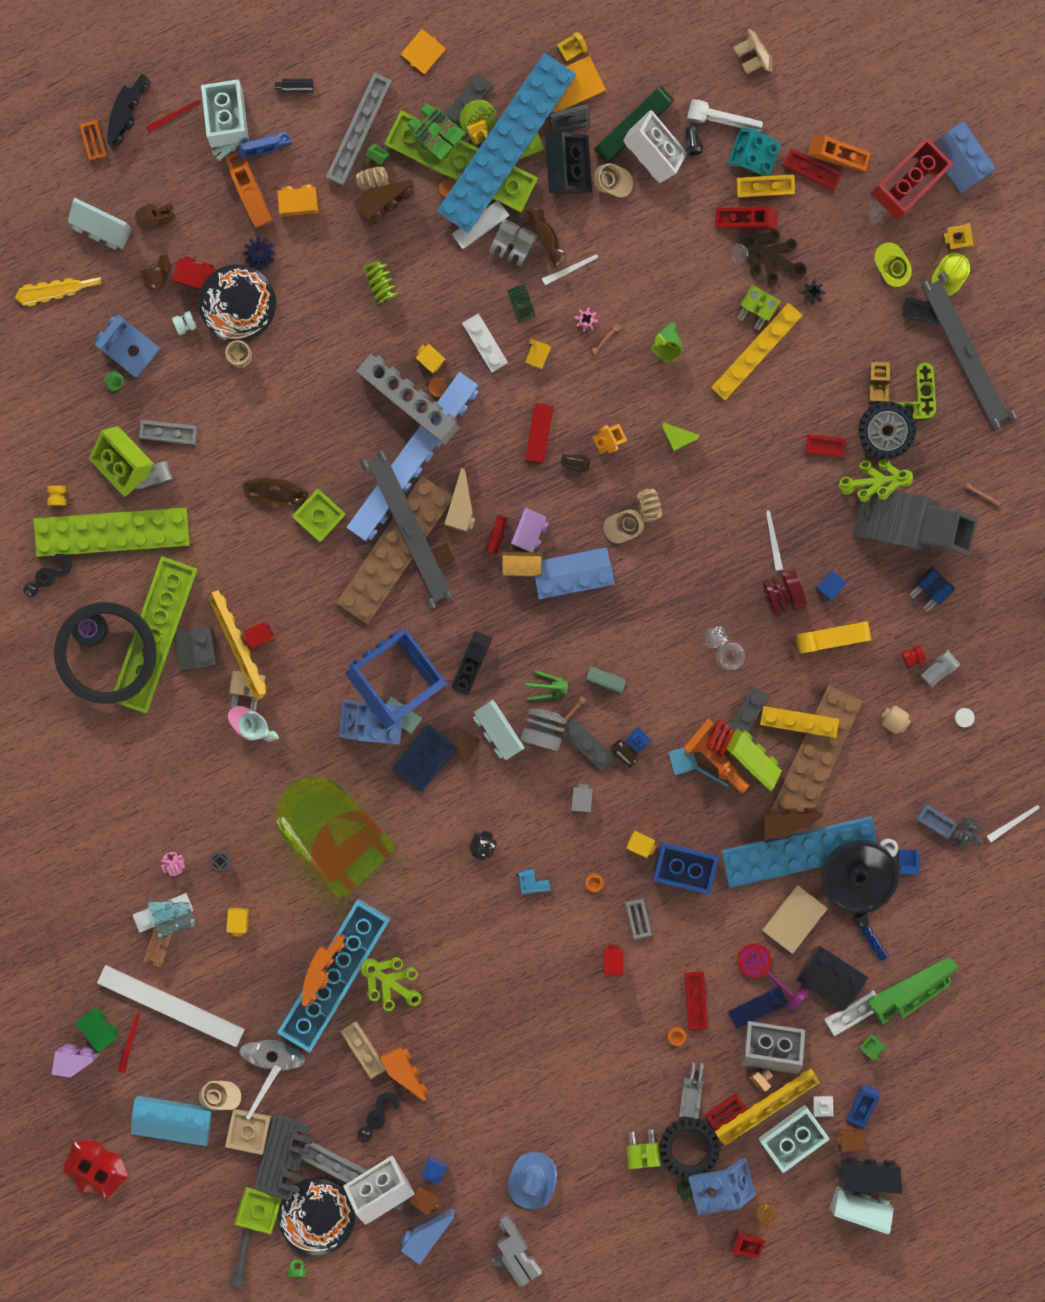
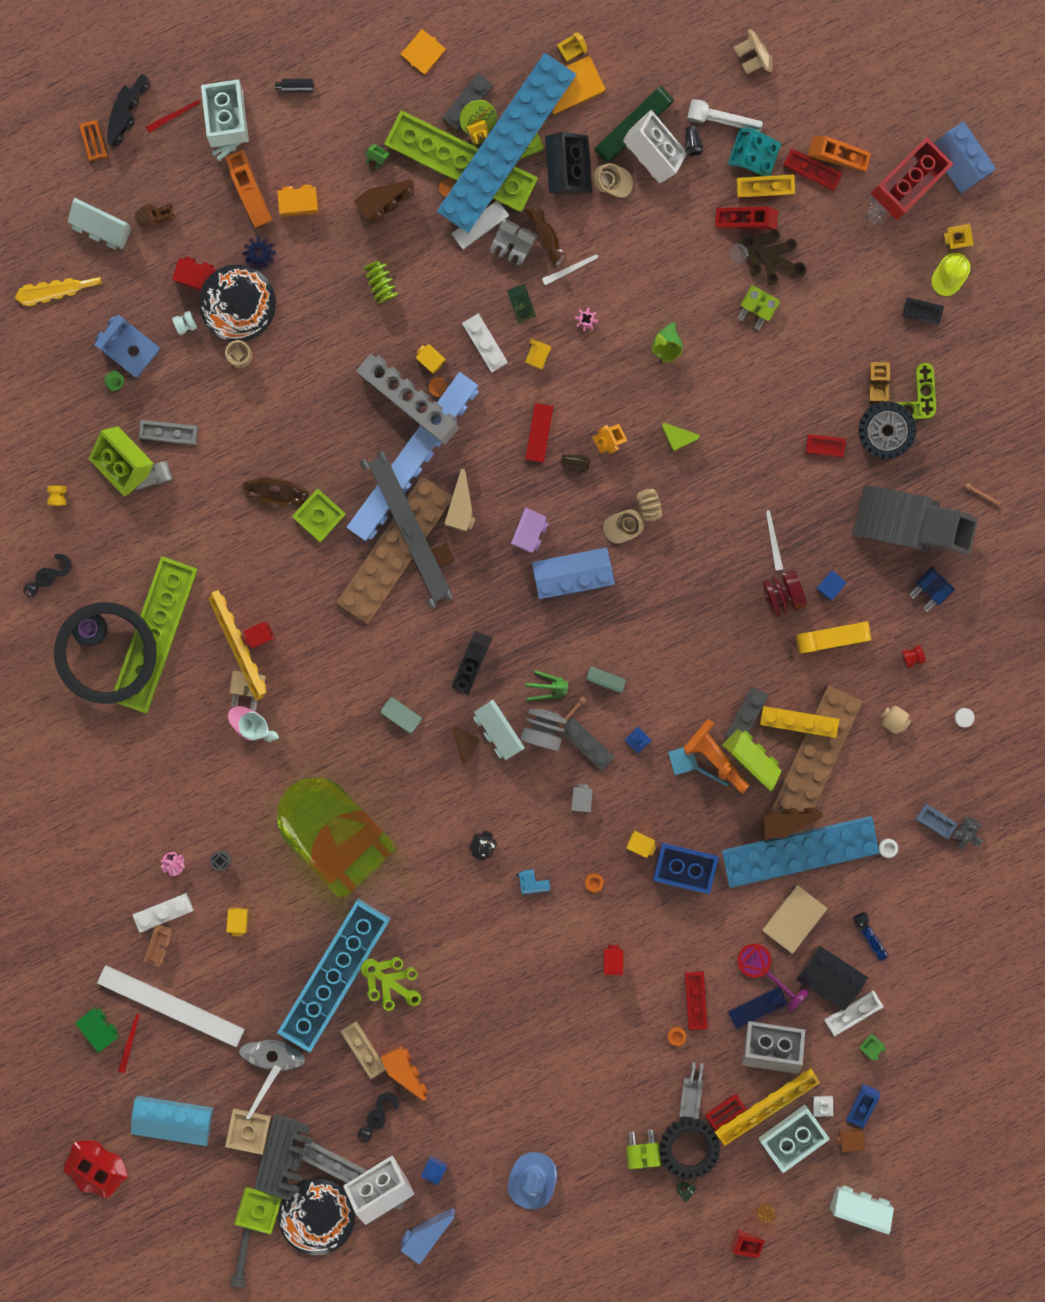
lime plate [34,507,190,557] -> none
lavender slope [52,1044,100,1078] -> none
reddish brown piece [139,254,171,291] -> none
clear light blue slope [147,899,195,938] -> none
dark grey slope [175,627,218,671] -> none
tan cap [199,1081,241,1111] -> none
blue hinge [238,132,291,160] -> none
bright green tile [287,1259,307,1278] -> none
orange slope [302,933,346,1007] -> none
light grey plate [326,73,392,186] -> none
medium blue bracket [339,699,404,744] -> none
blue window [345,629,447,729] -> none
tan gear [356,167,389,193] -> none
dark blue tile [392,724,458,792] -> none
bright green hips [407,104,466,163] -> none
dark orange brick [409,1183,440,1216] -> none
red pin [486,515,509,555] -> none
light grey plate [490,1212,542,1287] -> none
pearl gold slope [502,552,542,576] -> none
dark grey plate [550,104,591,133] -> none
nougat hinge [591,324,620,355] -> none
dark brown cone [610,739,638,768] -> none
light grey tile [625,898,652,940] -> none
medium blue bracket [688,1158,756,1215] -> none
clear wheel [701,625,731,649] -> none
red tile [706,719,734,758] -> none
yellow plate [711,303,803,401] -> none
clear wheel [716,643,745,670] -> none
light nougat tile [748,1070,773,1091] -> none
black gear [801,280,826,305] -> none
black dish [821,840,899,914] -> none
lime plant [839,458,913,502] -> none
black slope [839,1158,902,1194] -> none
bright green wedge [867,957,959,1025] -> none
neon yellow piece [874,242,912,287] -> none
blue panel [898,850,920,874] -> none
dark grey piece [920,272,1017,430] -> none
light grey piece [920,650,960,687] -> none
white sticker [987,805,1040,842] -> none

